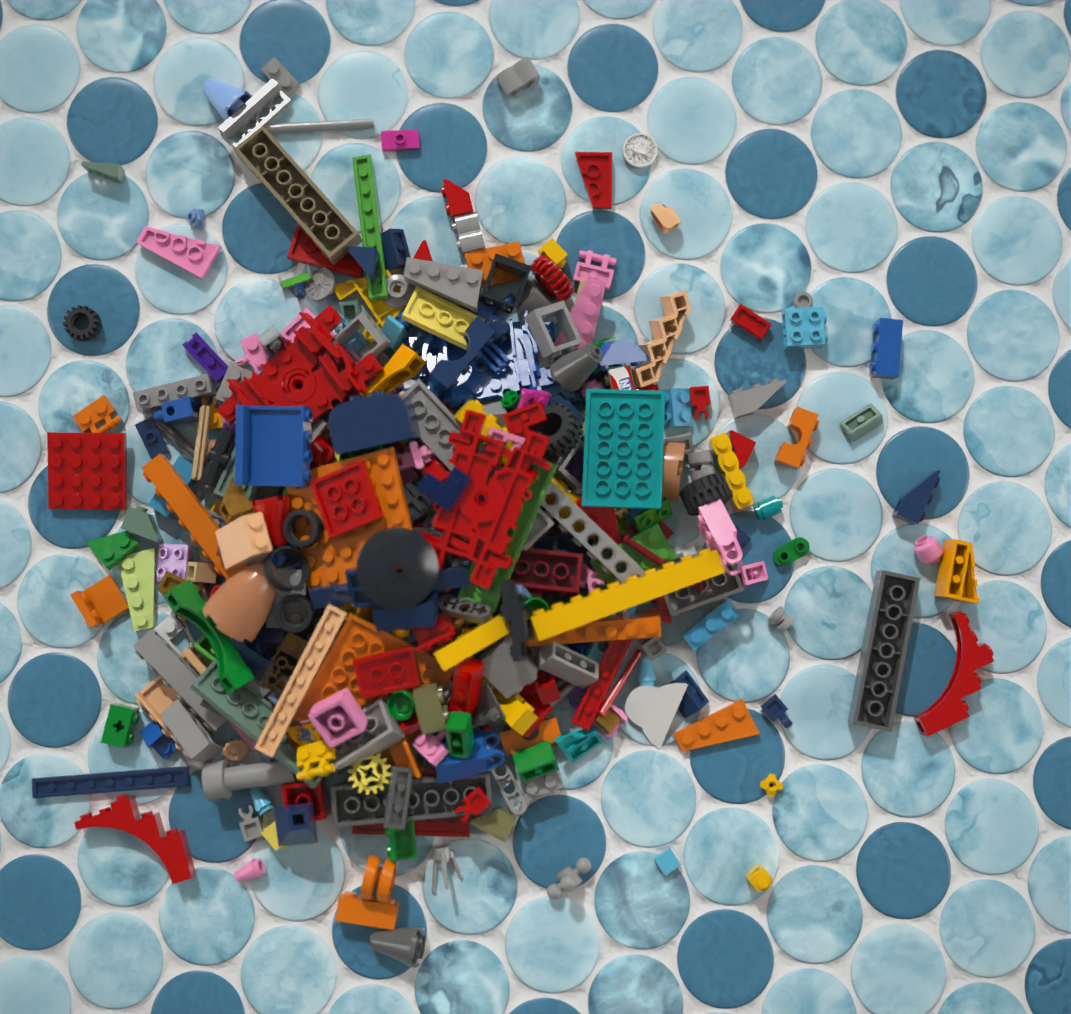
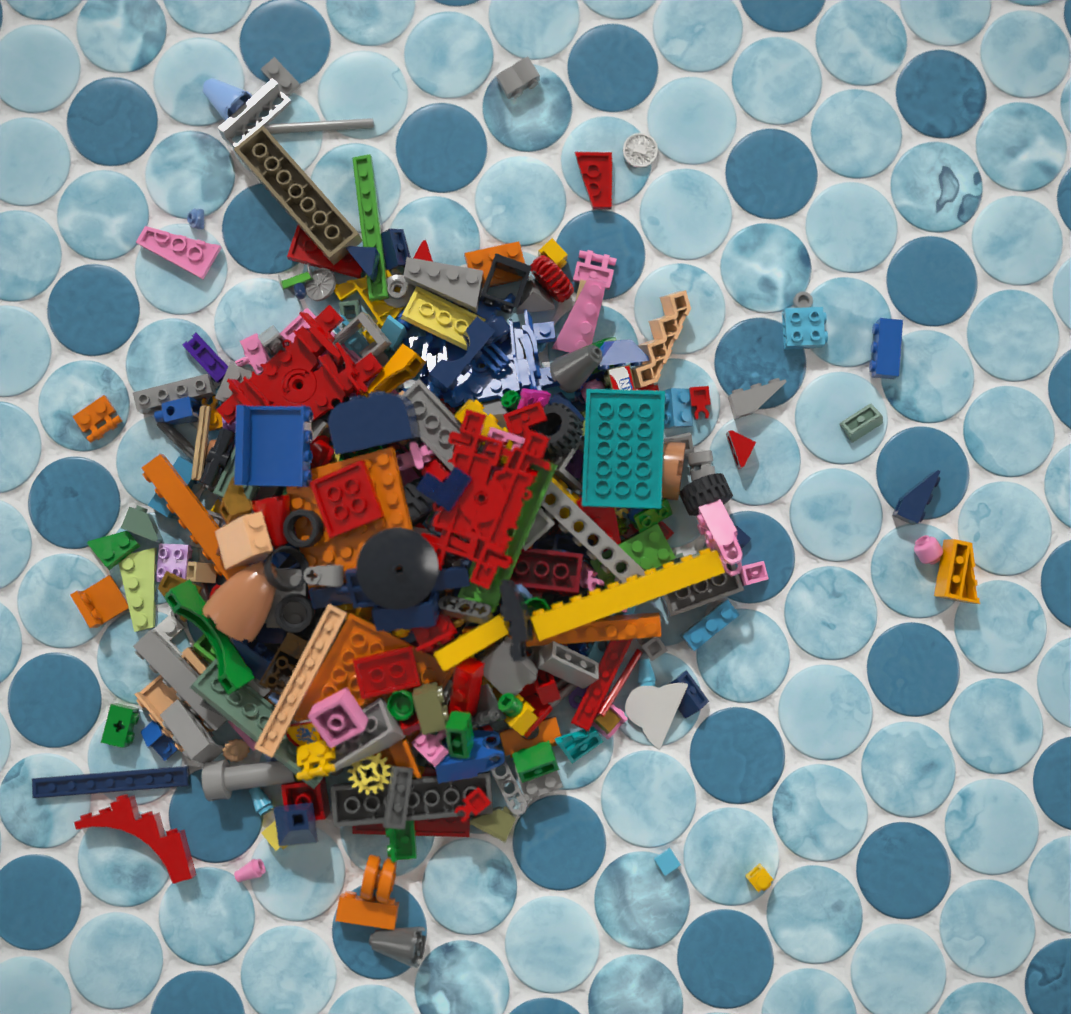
red plate [47,432,127,510] -> none
black tyre [63,305,102,342] -> none
sand green slope [81,161,125,184] -> none
dark blue plate [135,417,170,459] -> none
light grey plate [238,804,264,842] -> none
dark pink plate [381,129,420,152] -> none
light grey plant [432,846,463,894] -> none
red slope [441,179,473,221] -> none
light grey brick [452,211,485,255] -> none
light grey window [525,301,582,359] -> none
light grey piece [547,857,591,900] -> none
dark red bar [621,533,705,594] -> none
red slope [643,596,672,624] -> none
light nougat rock [650,204,681,234] -> none
orange wing [673,699,760,752] -> none
yellow brick [708,433,753,511] -> none
red plate [729,303,772,341] -> none
teal brick [753,495,783,520] -> none
dark blue plate [760,694,793,728] -> none
yellow plate [760,773,783,797] -> none
light grey wheel [767,606,795,633] -> none
green plate [773,537,810,566] -> none
orange arch [774,406,819,470] -> none
dark grey brick [848,570,920,732] -> none
red arch [914,611,994,736] -> none
none -> light grey piece [303,565,344,586]
none -> green wheel [498,693,523,718]

